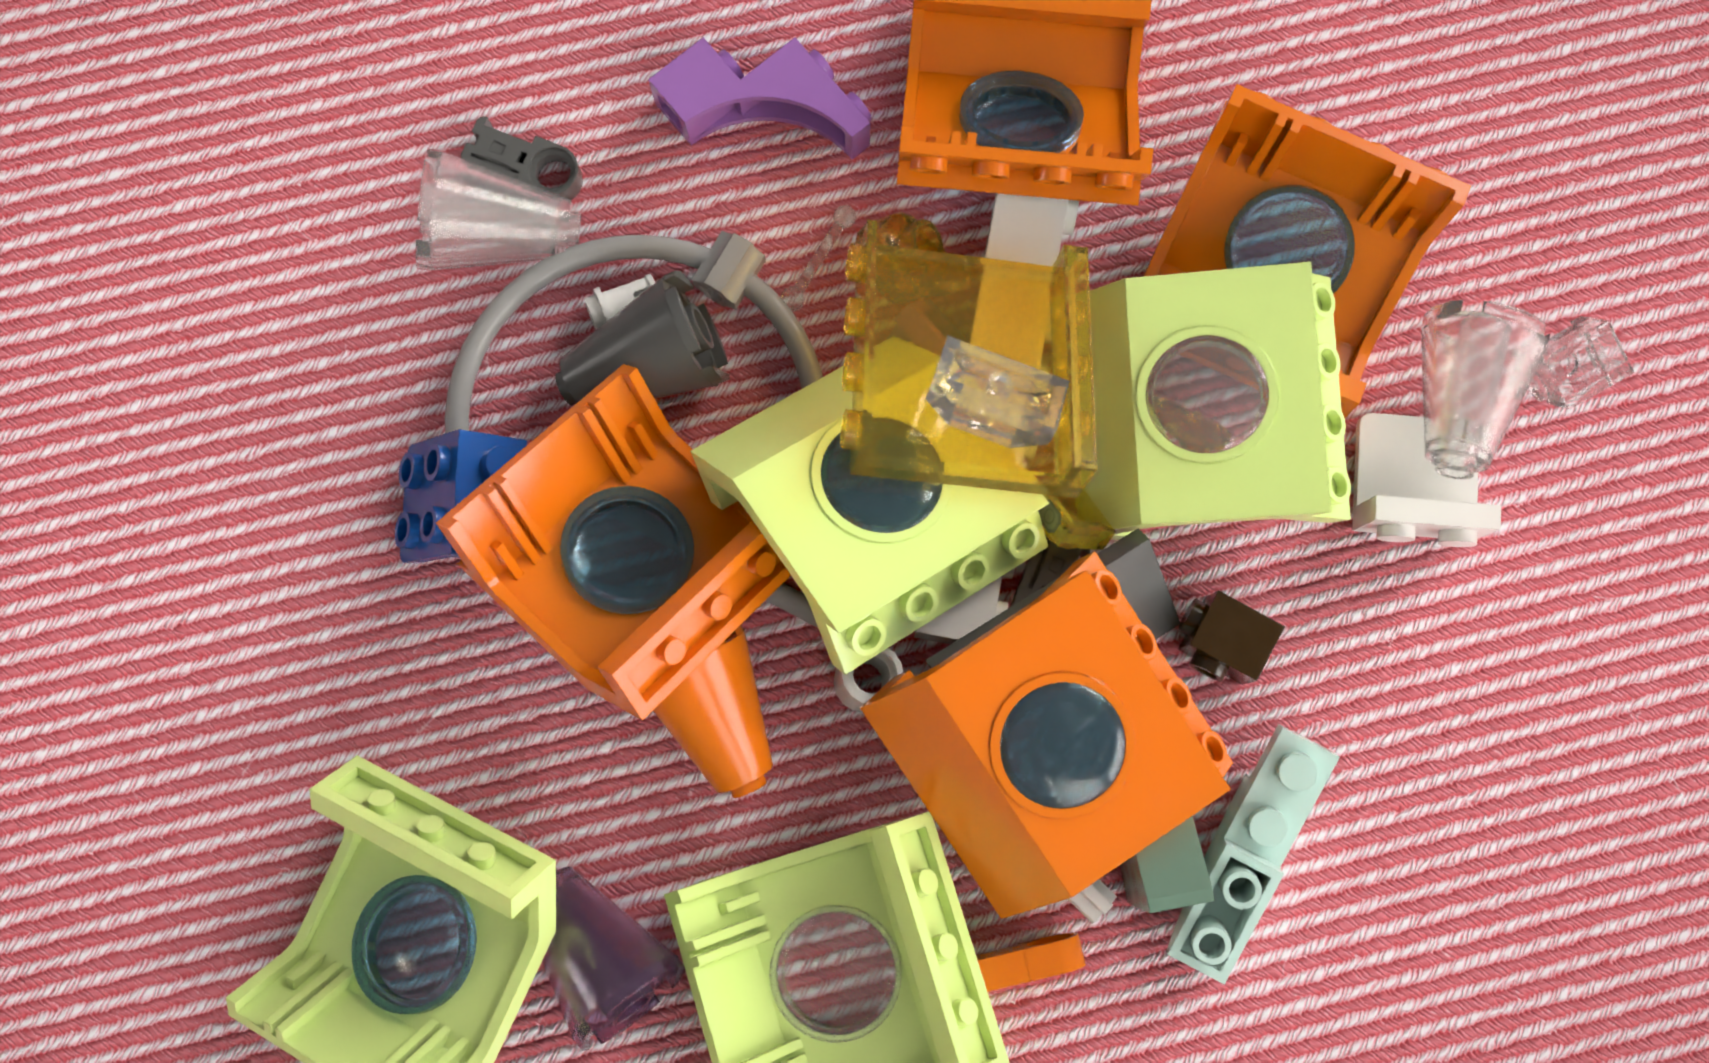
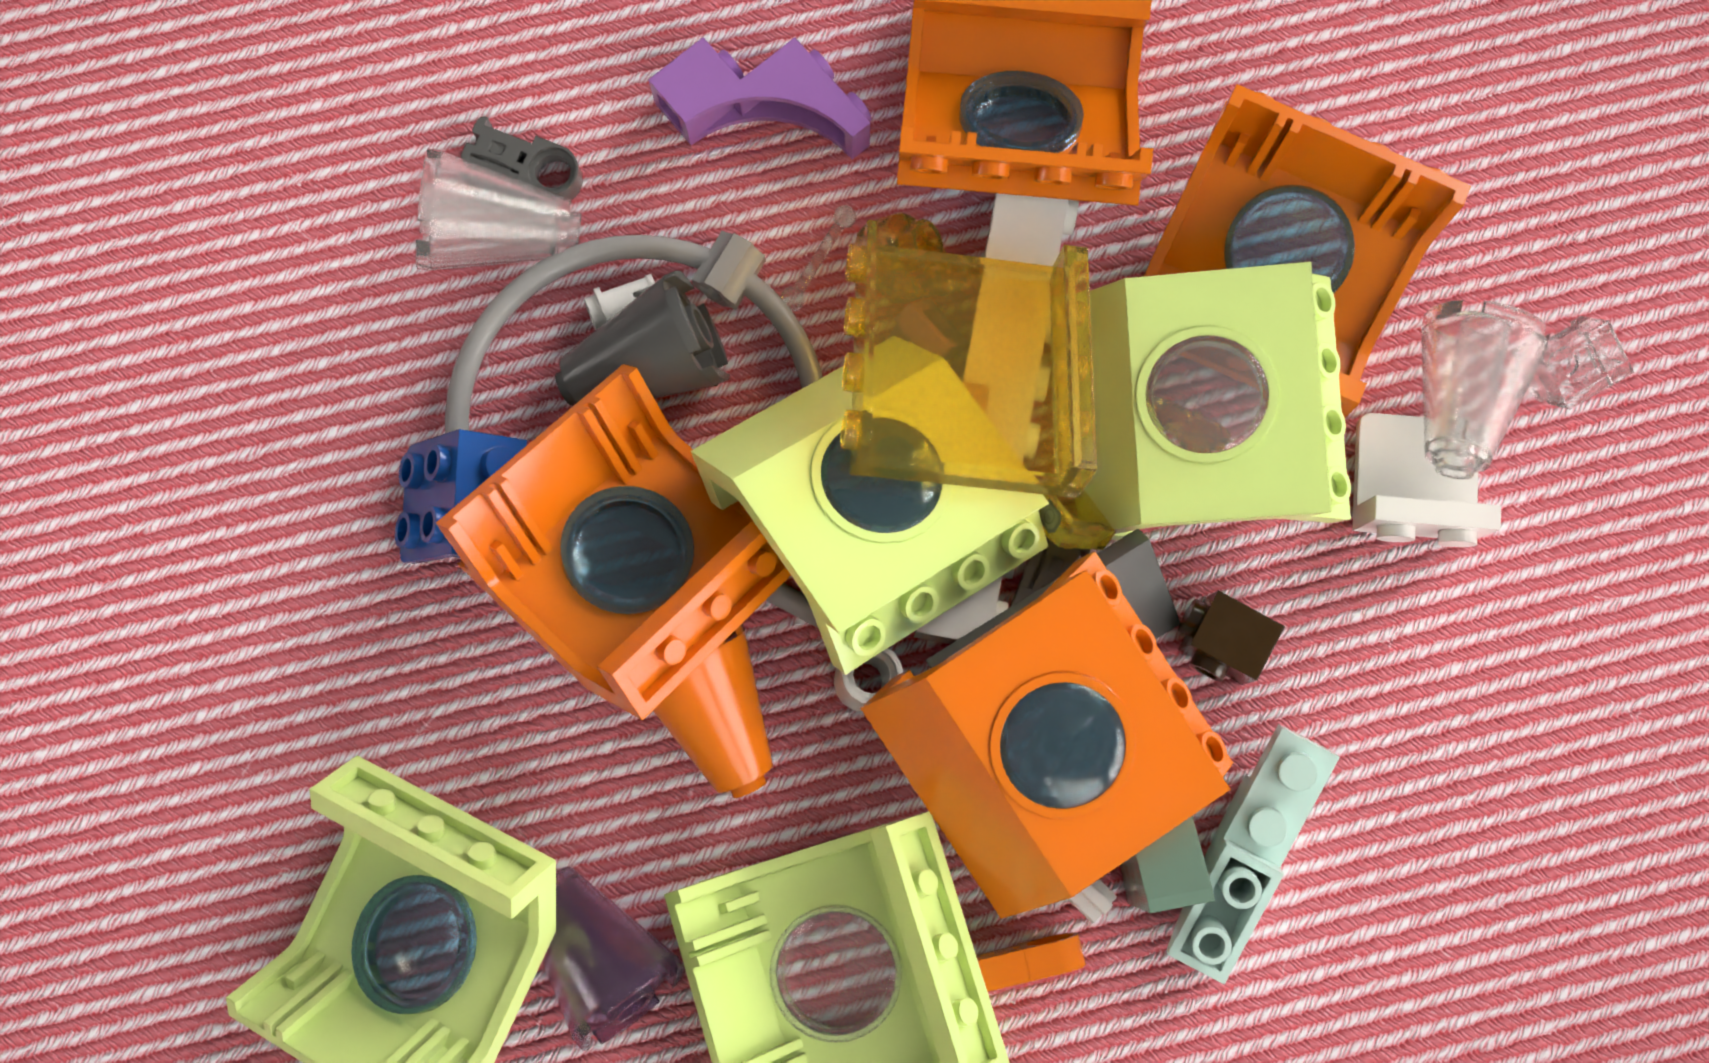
clear slope [925,336,1070,448] -> none

